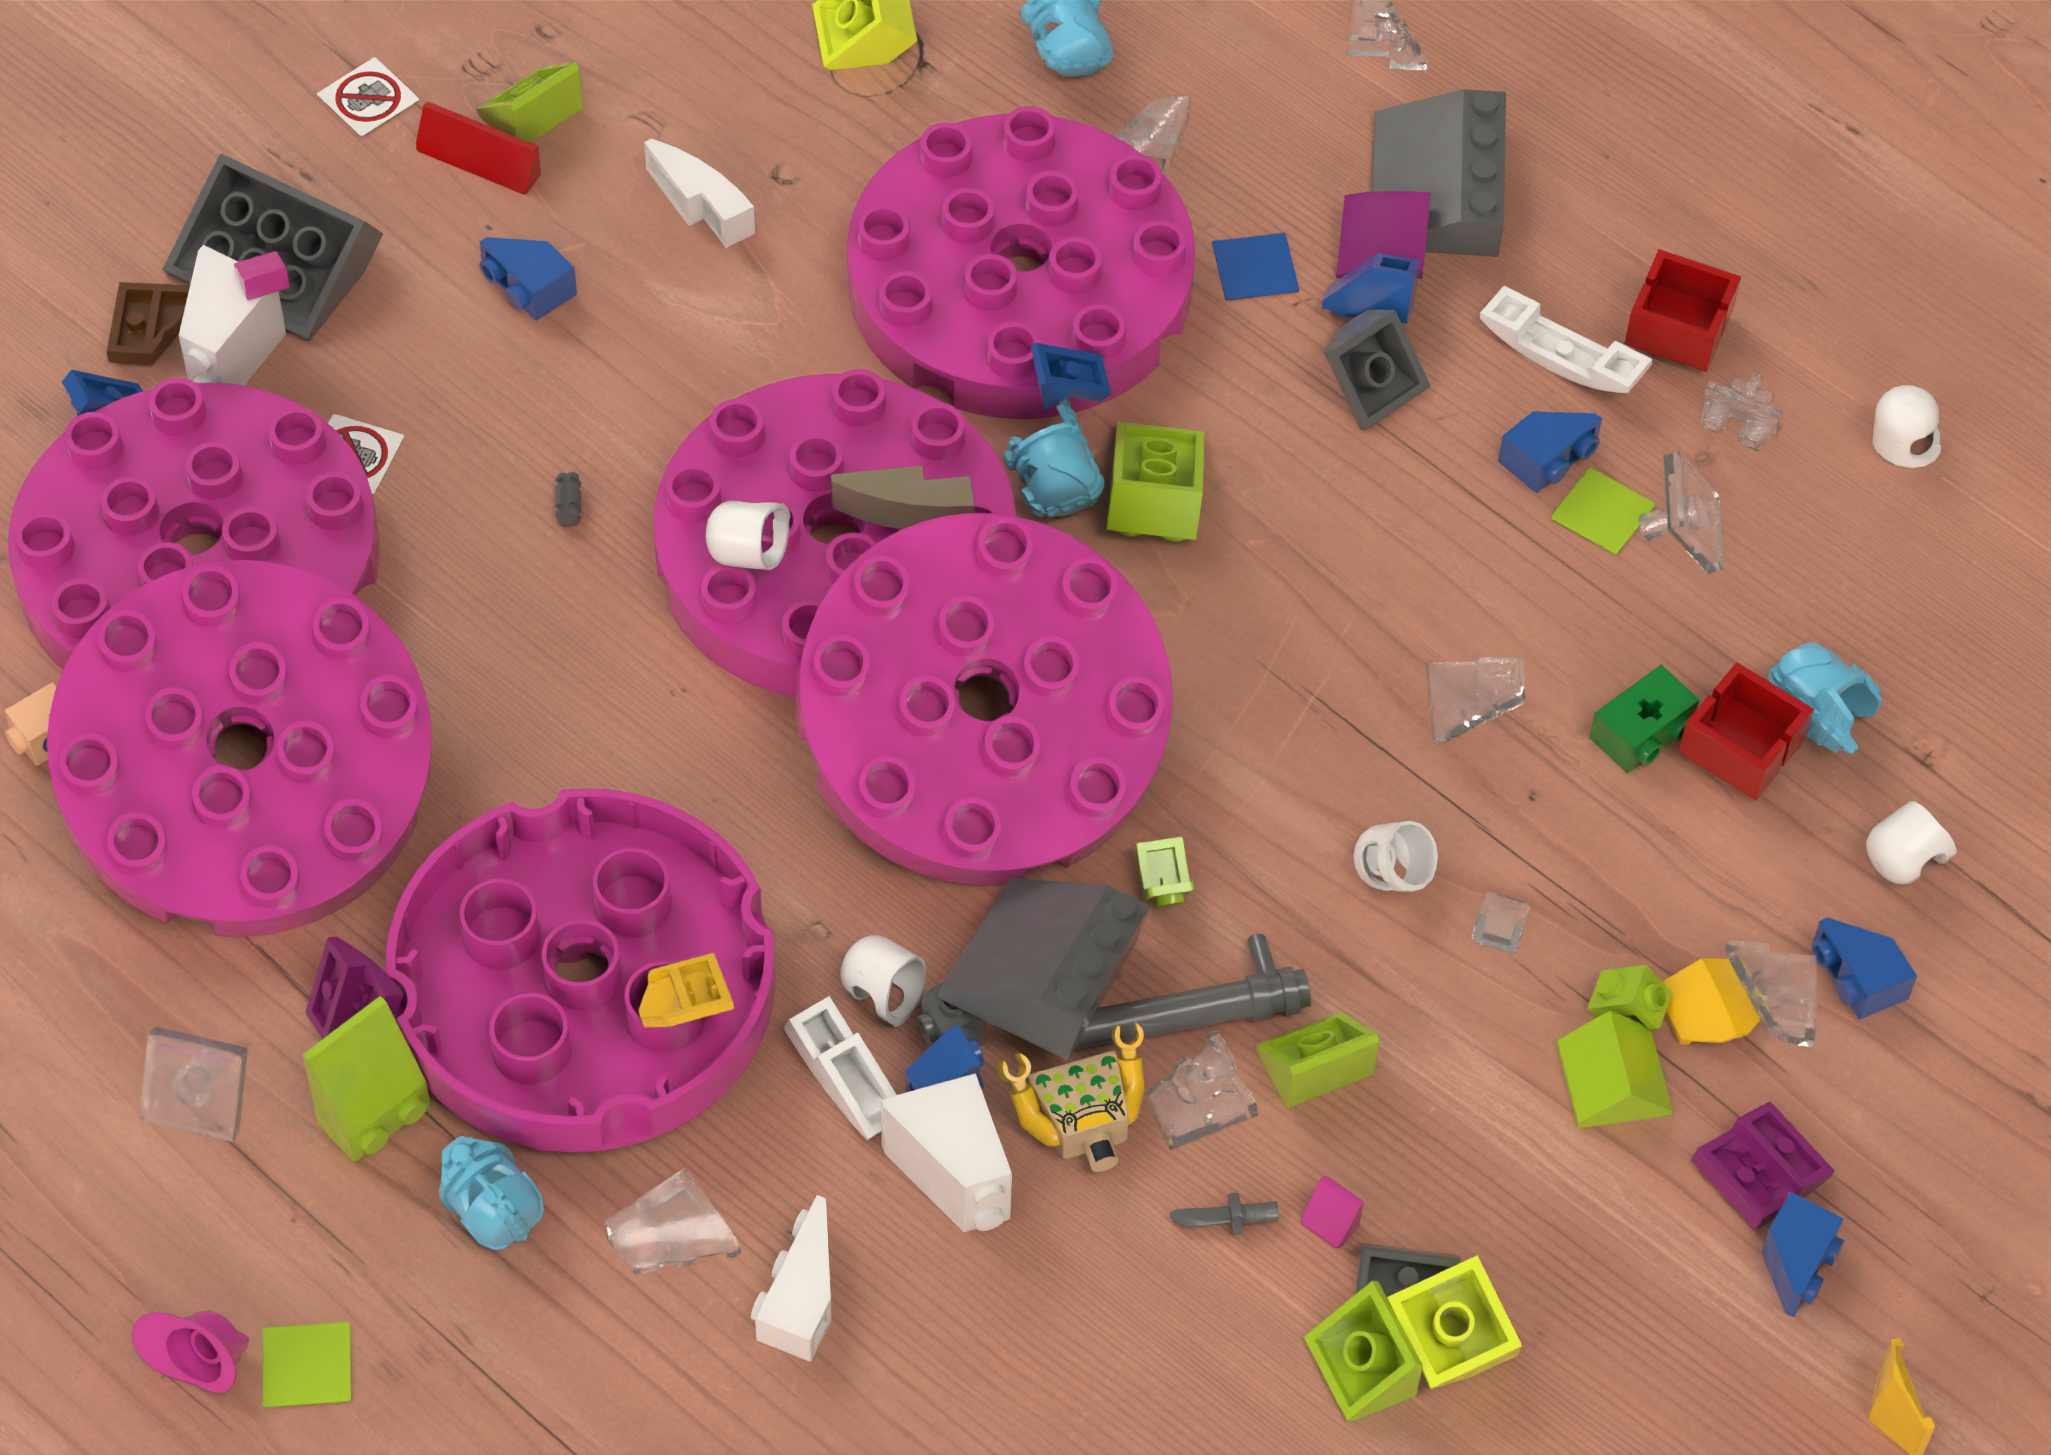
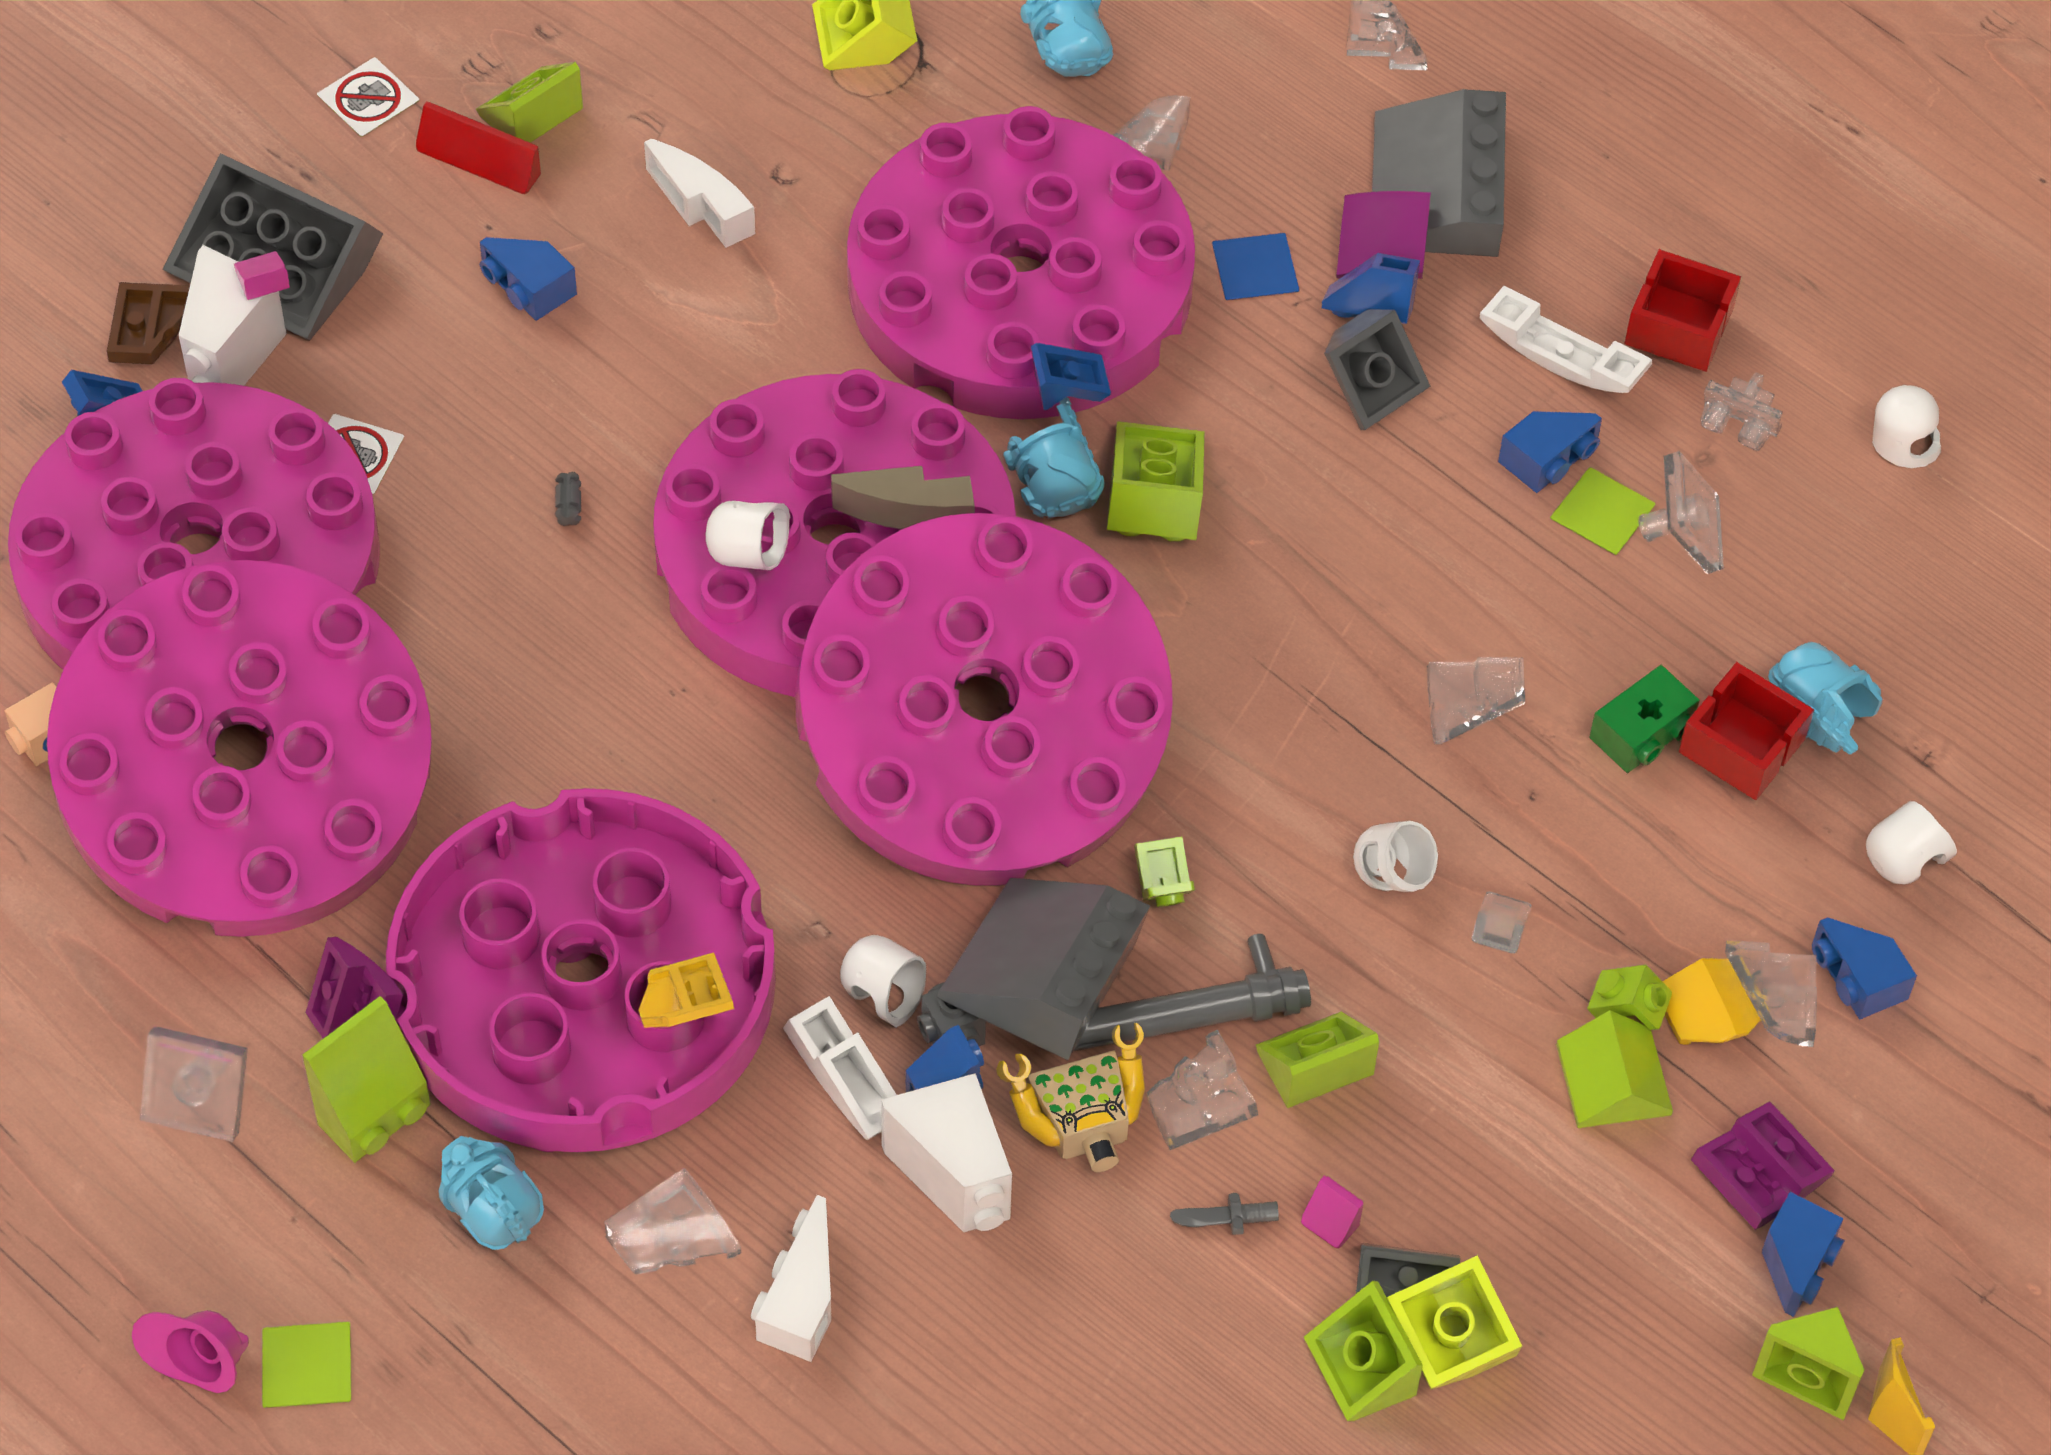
none -> lime slope [1752,1307,1865,1420]

